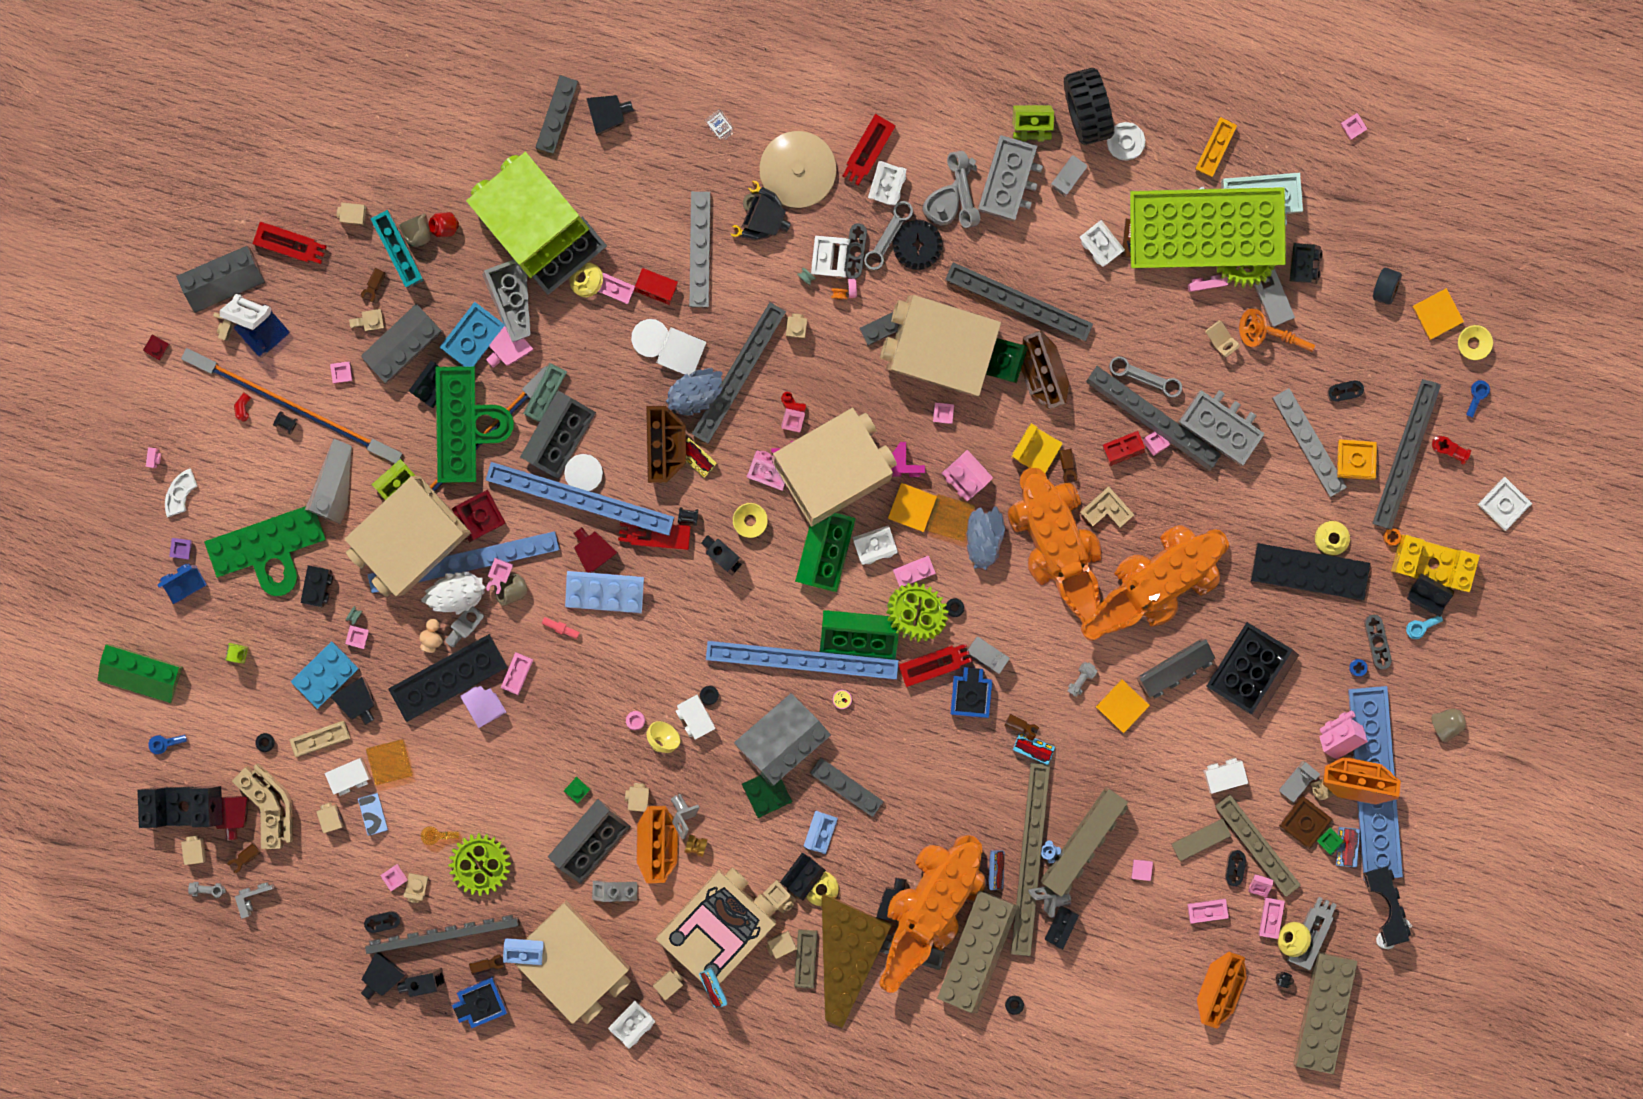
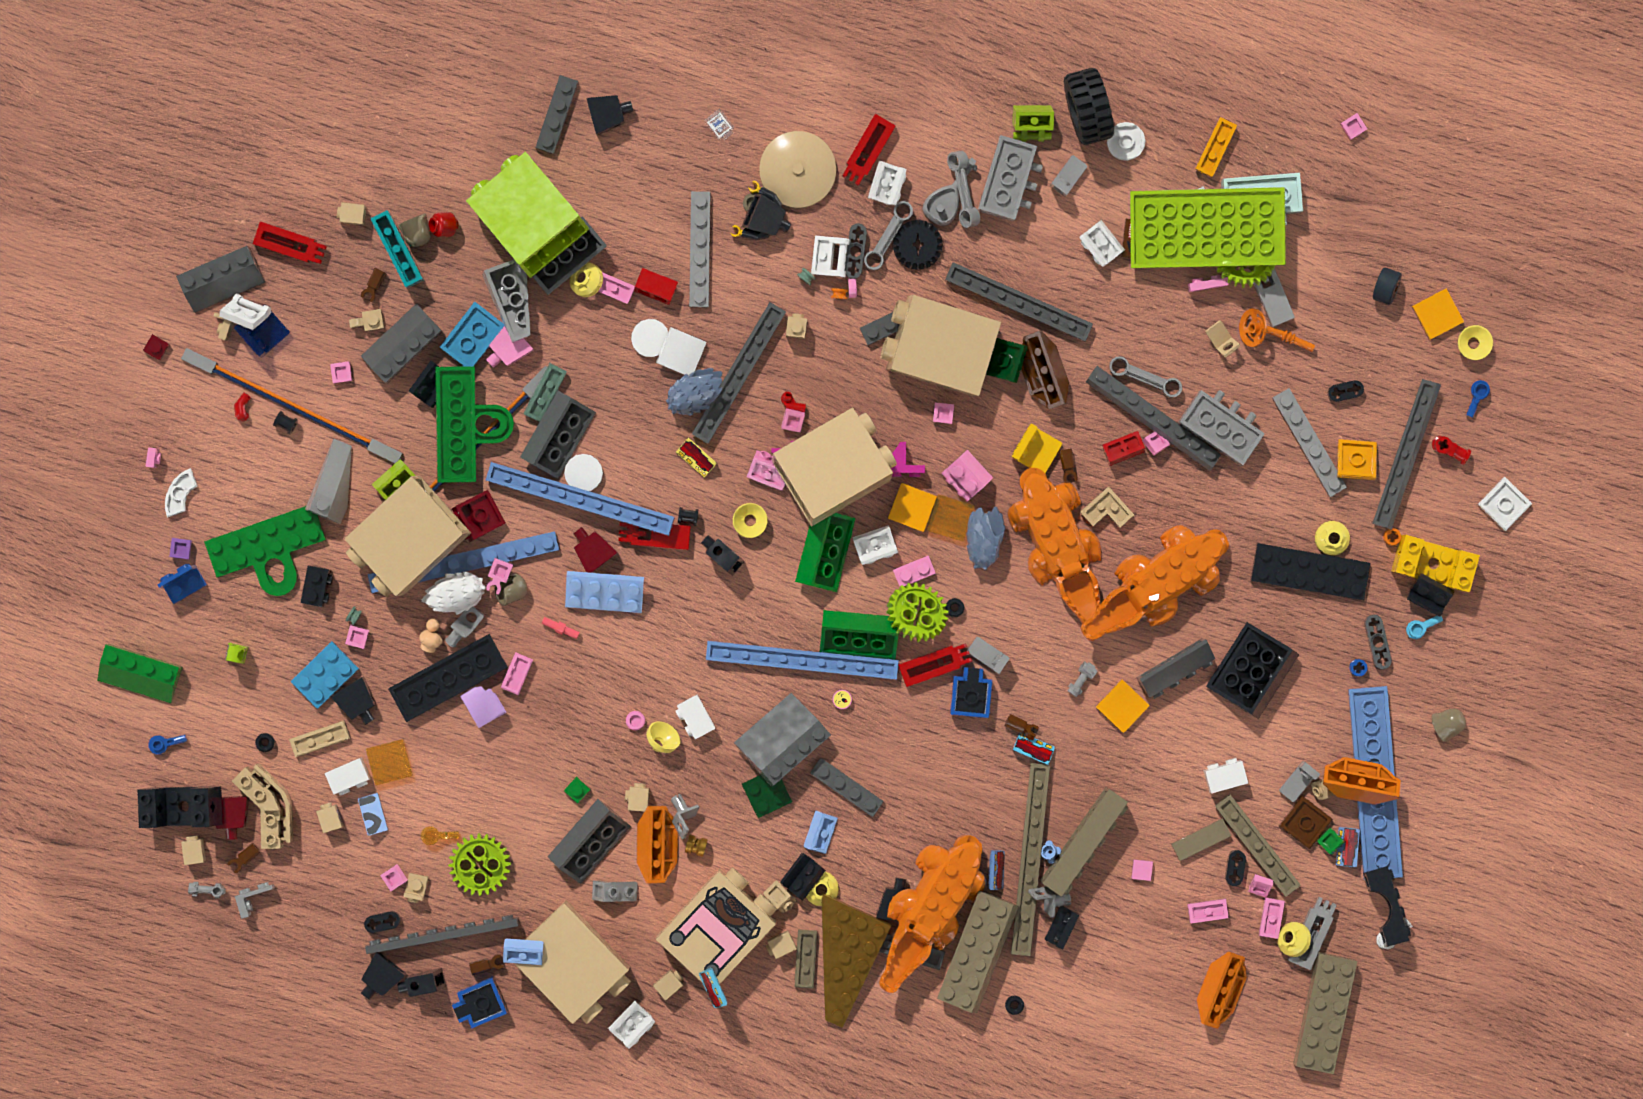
reddish brown wedge [646,406,686,483] -> none
black tile [700,686,719,705] -> none
black plate [1275,972,1294,988] -> none
black bracket [1289,243,1323,284] -> none
bright pink brick [1319,710,1368,760] -> none

